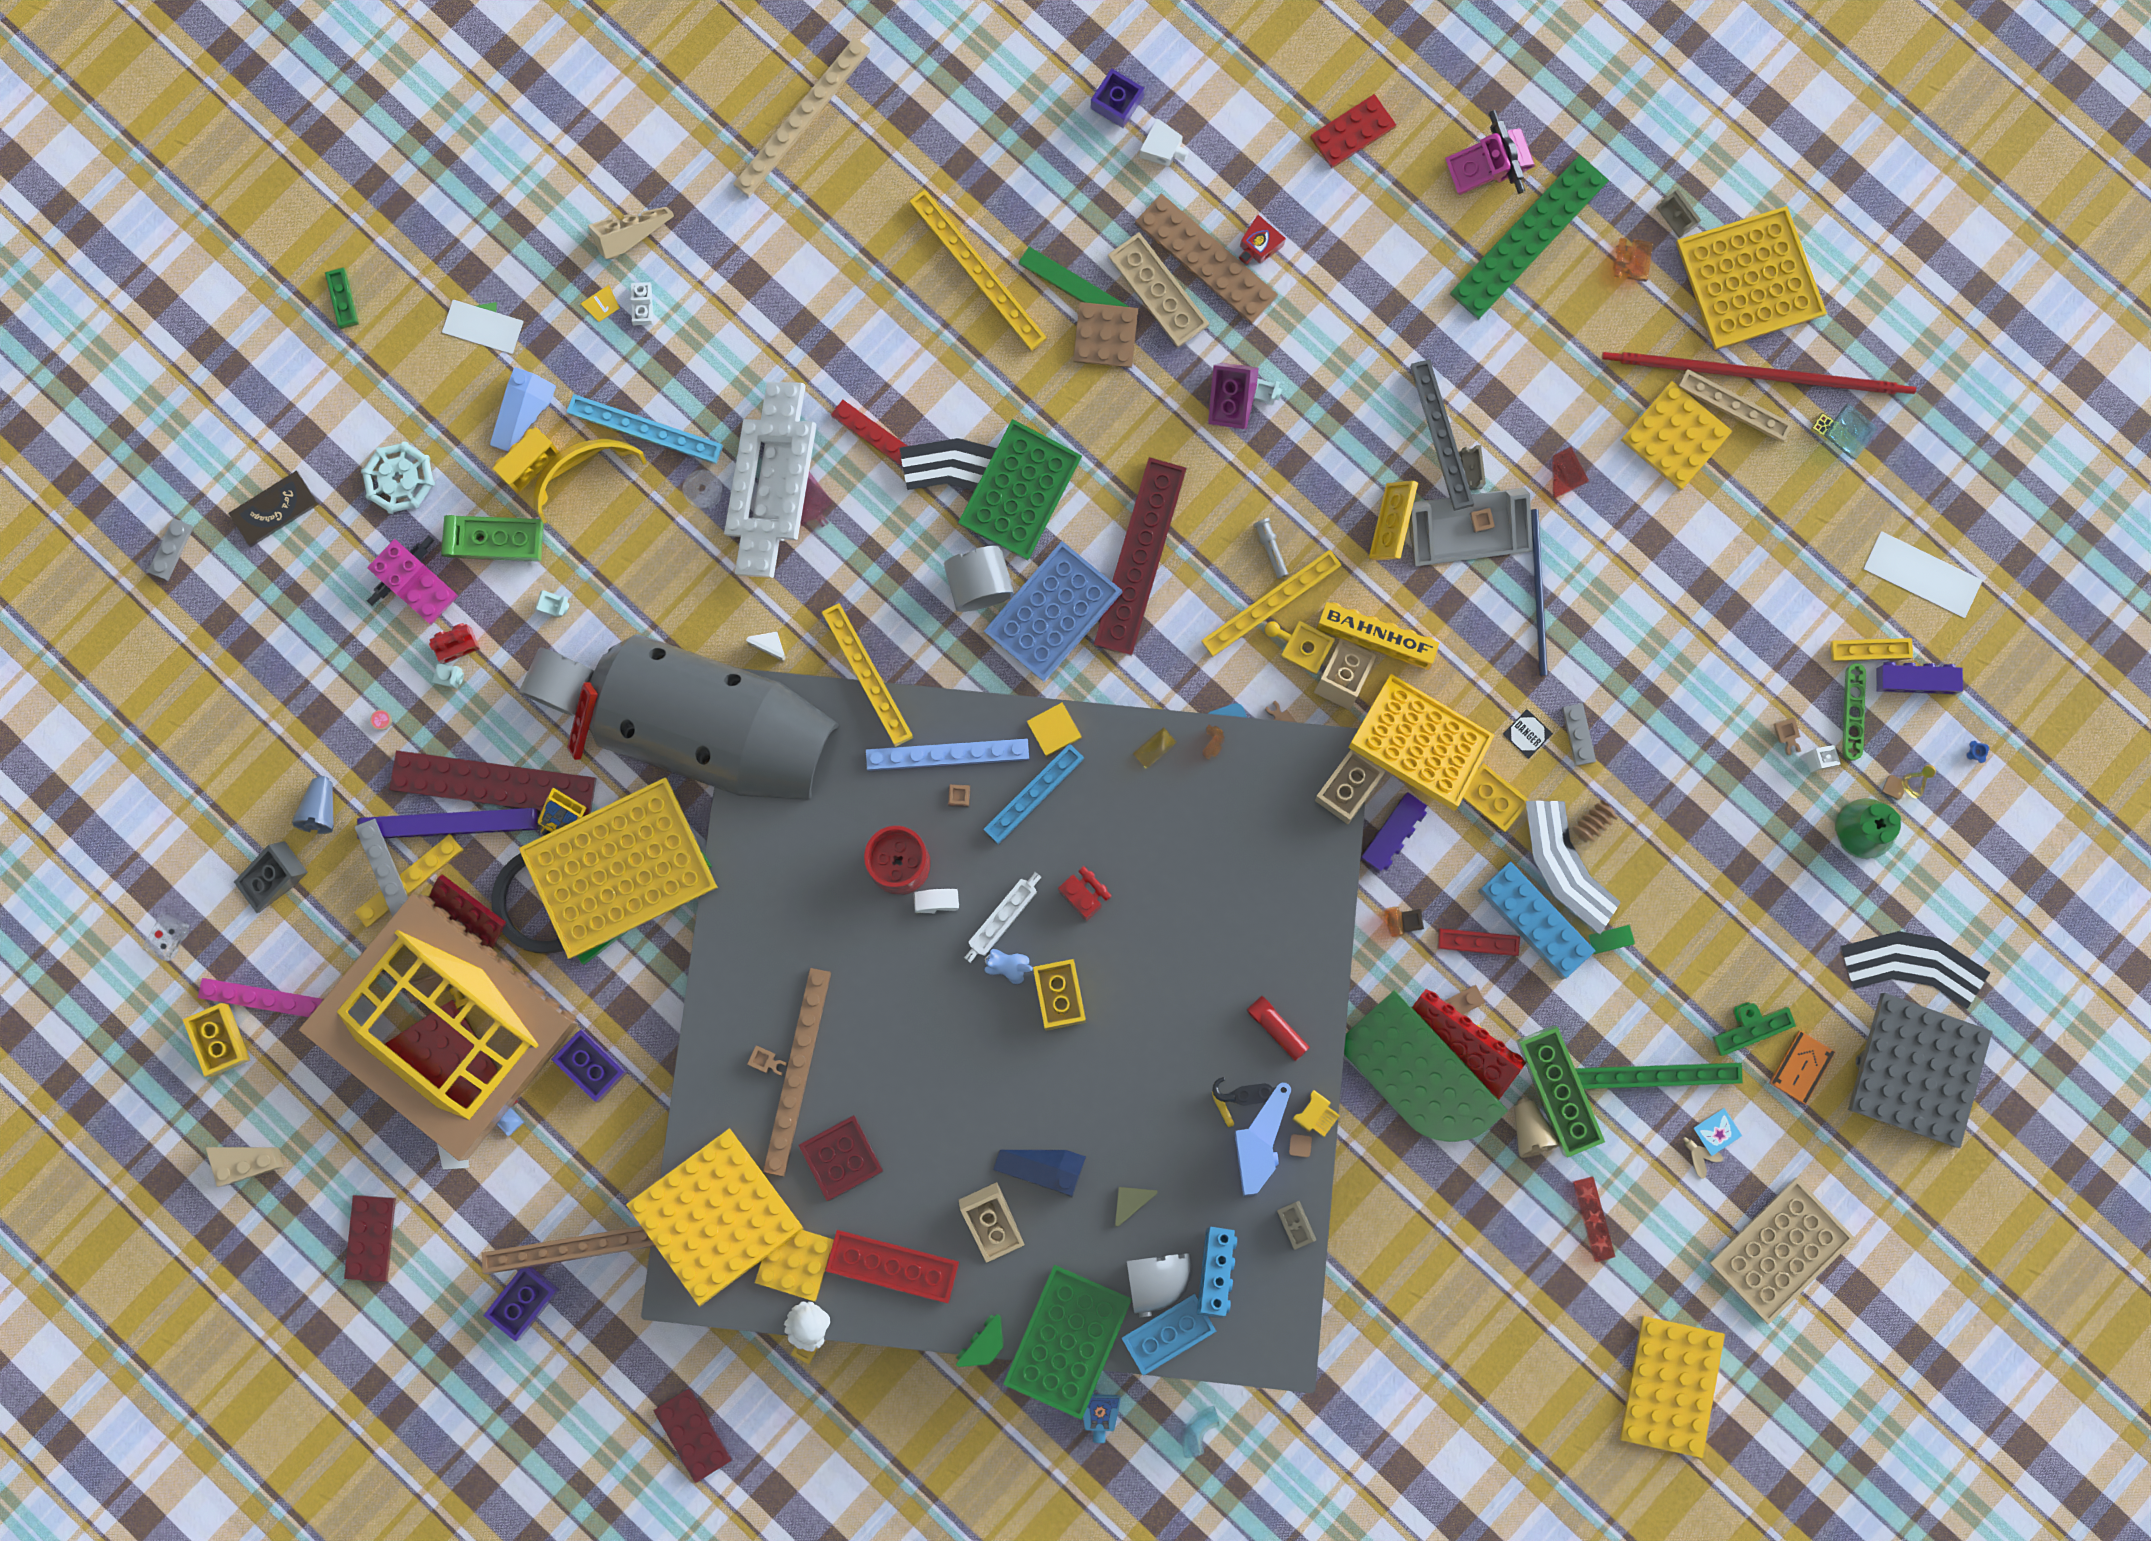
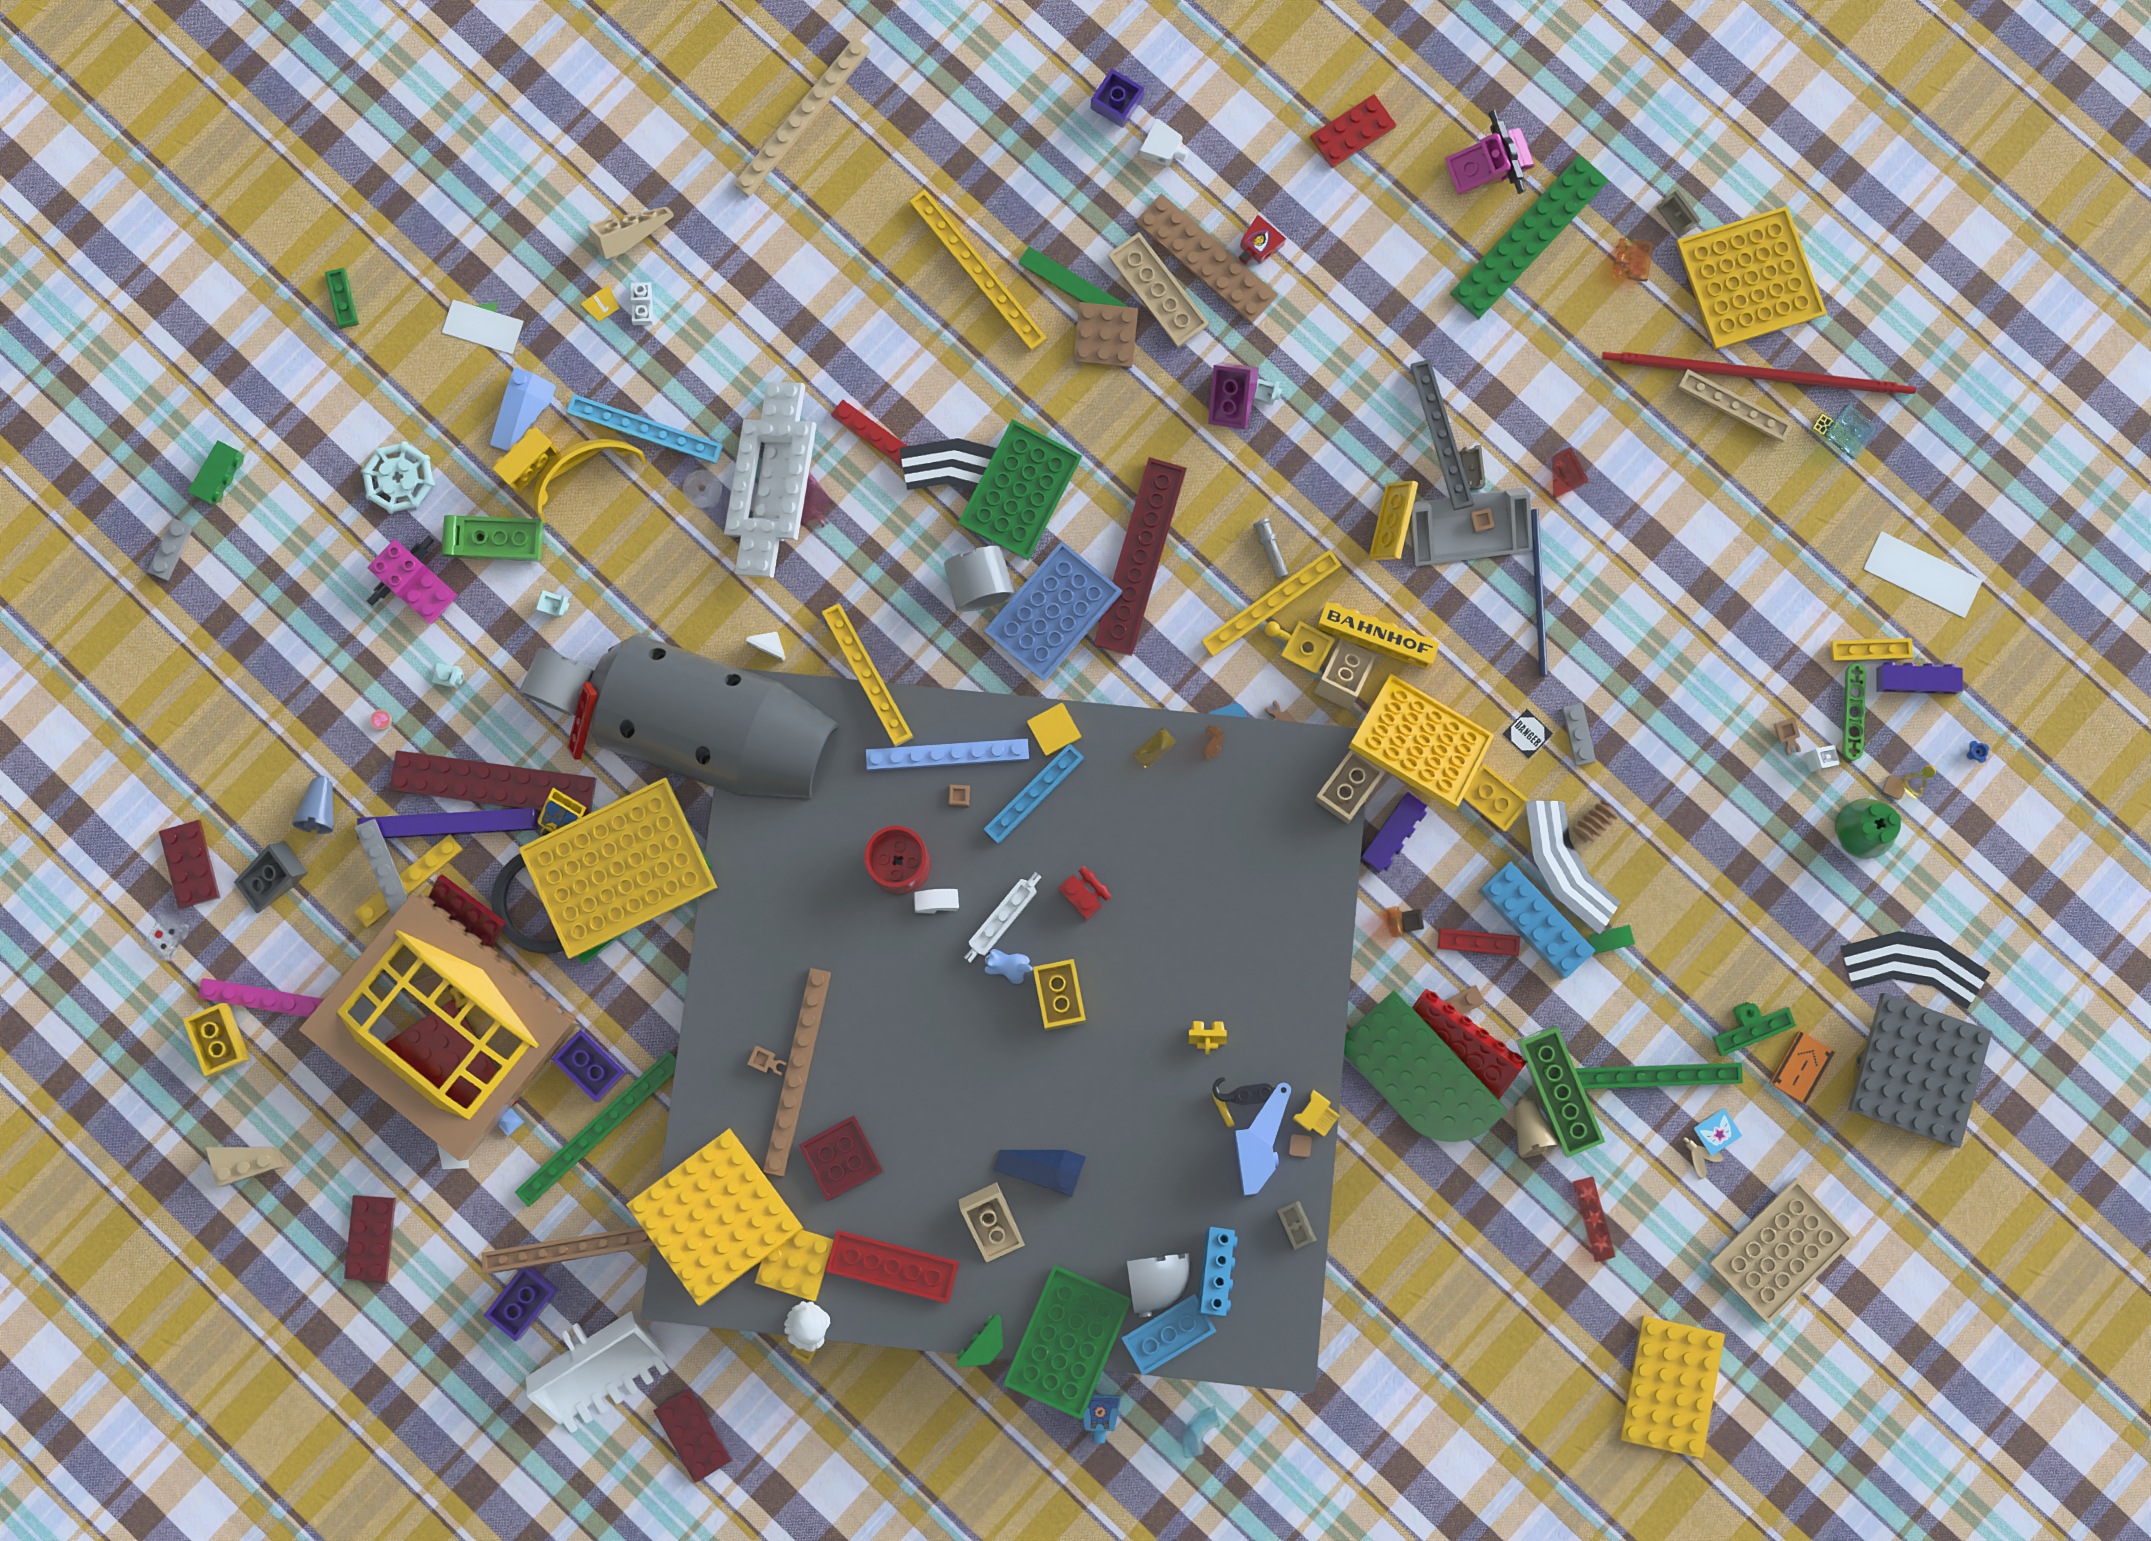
dark brown tile [228,470,319,547] -> none
red brick [429,623,480,664] -> none
olive tile [1115,1187,1158,1227] -> none
red piece [1246,995,1310,1061] -> none
yellow plate [1621,381,1733,491] -> none
none -> dark red plate [159,820,220,909]
none -> green brick [187,440,244,507]
none -> green plate [515,1051,677,1207]
none -> white piece [526,1310,669,1433]
none -> yellow hips [1189,1021,1227,1055]

